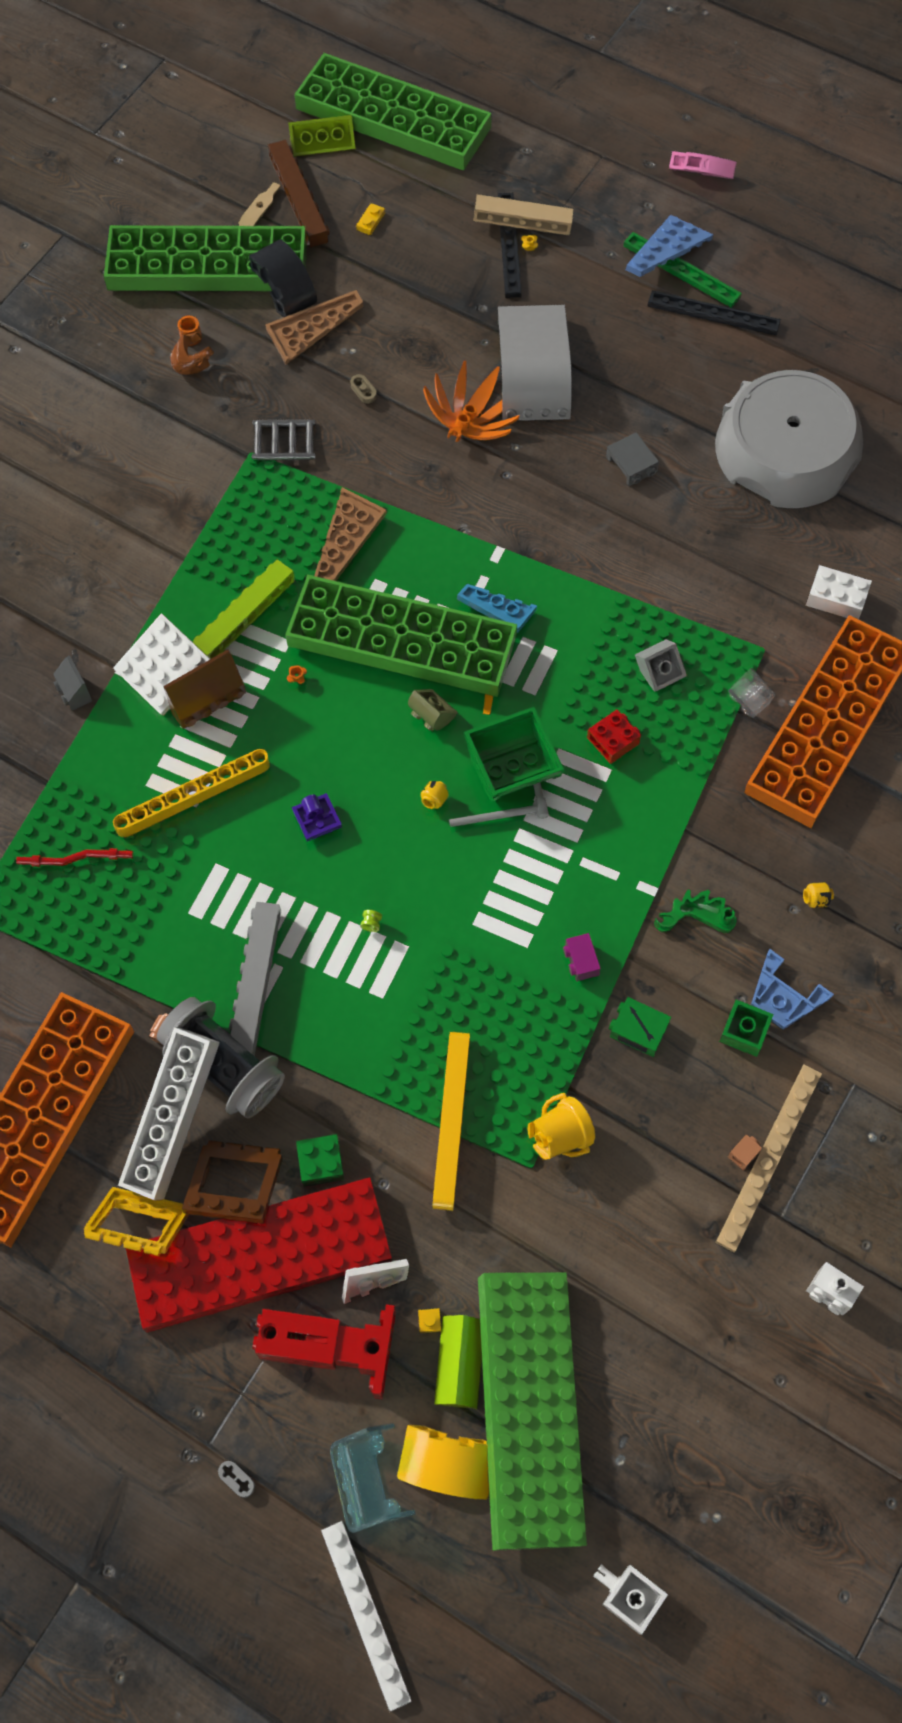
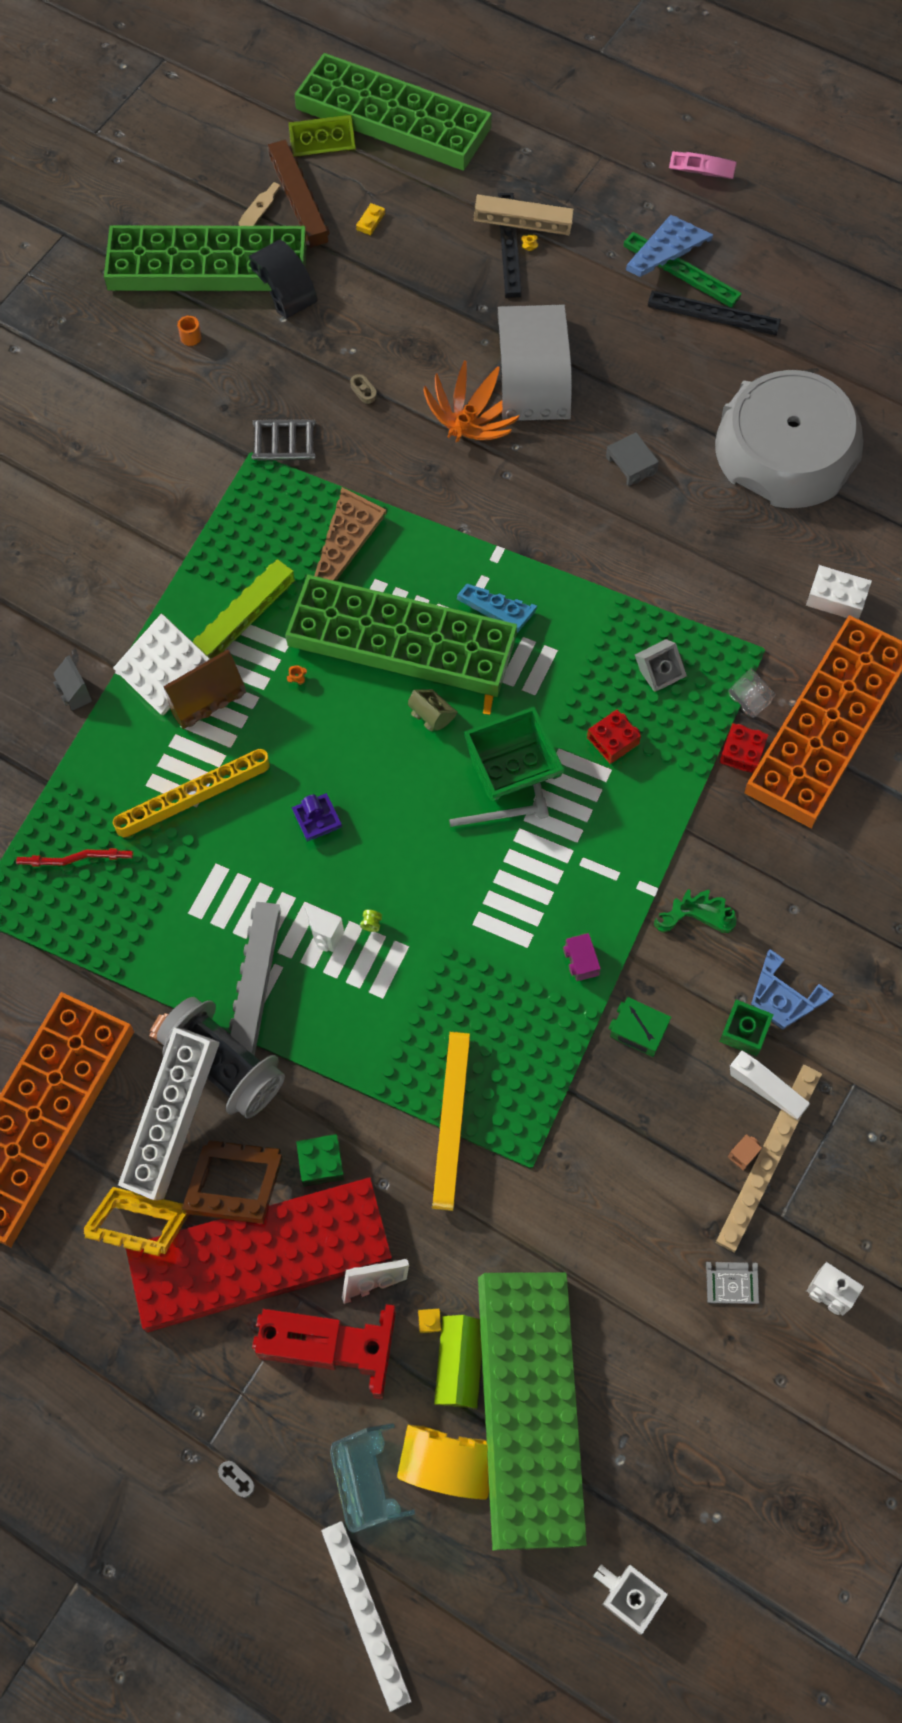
dark orange piece [170,331,214,375] -> none
medium nougat wing [265,290,363,365] -> none
yellow head [421,781,449,809] -> none
yellow piece [527,1093,595,1160] -> none
yellow head [803,882,834,908] -> none
none -> white slope [305,902,344,953]
none -> light grey piece [706,1262,759,1304]
none -> red brick [719,723,768,774]
none -> white slope [730,1051,810,1120]

